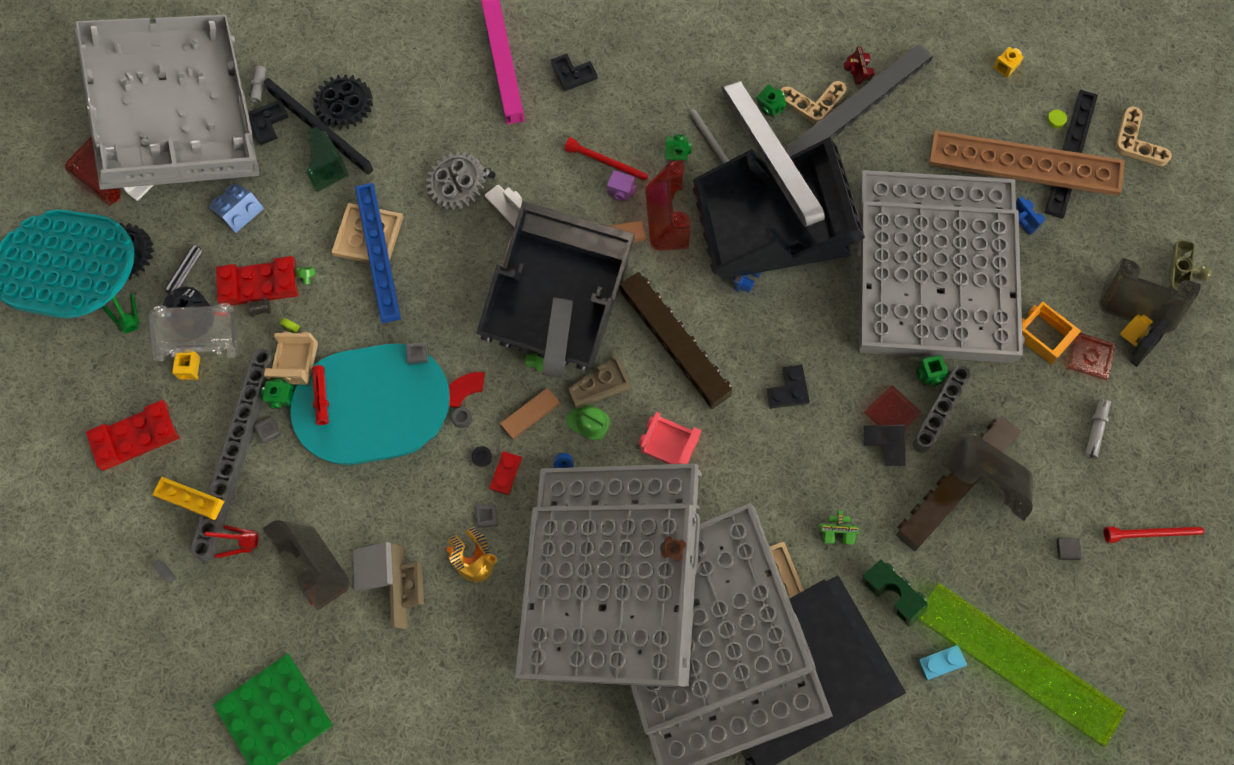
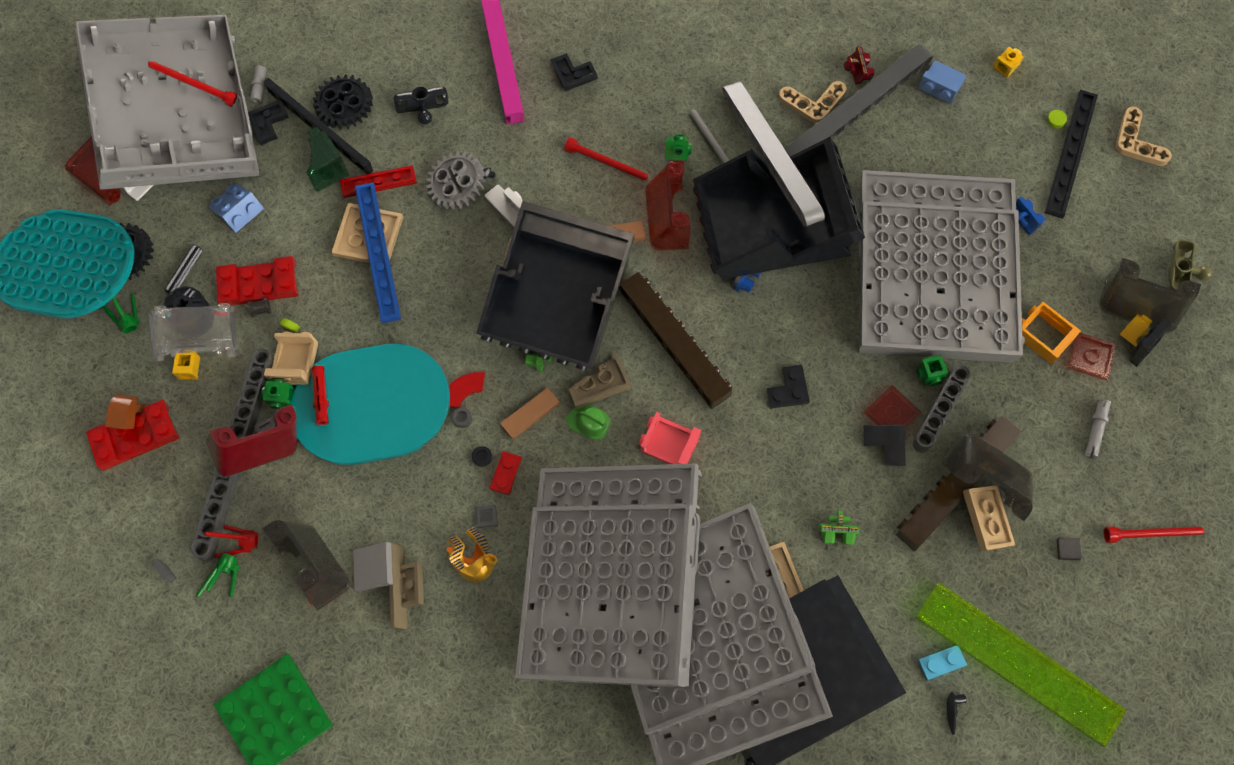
yellow tile [152,476,225,520] -> none
bright green tile [295,267,316,284] -> none
flat silver tile [406,342,428,365] -> none
dark grey beam [542,297,573,378] -> none
blue tile [553,453,574,468] -> none
medium lavender brick [607,170,637,201] -> none
reddish brown plate [661,536,686,562] -> none
green brick [756,84,786,117] -> none
dark green arch [862,559,928,627] -> none
medium nougat plate [929,130,1125,196] -> none
none -> dark orange brick [105,394,145,429]
none -> red piece [148,61,238,107]
none -> green plant [196,553,240,598]
none -> dark red windscreen [206,405,297,476]
none -> red tile [340,165,417,198]
none -> black piece [393,87,449,125]
none -> medium blue bracket [918,61,966,104]
none -> black bar [947,691,967,735]
none -> tan plate [963,485,1015,552]

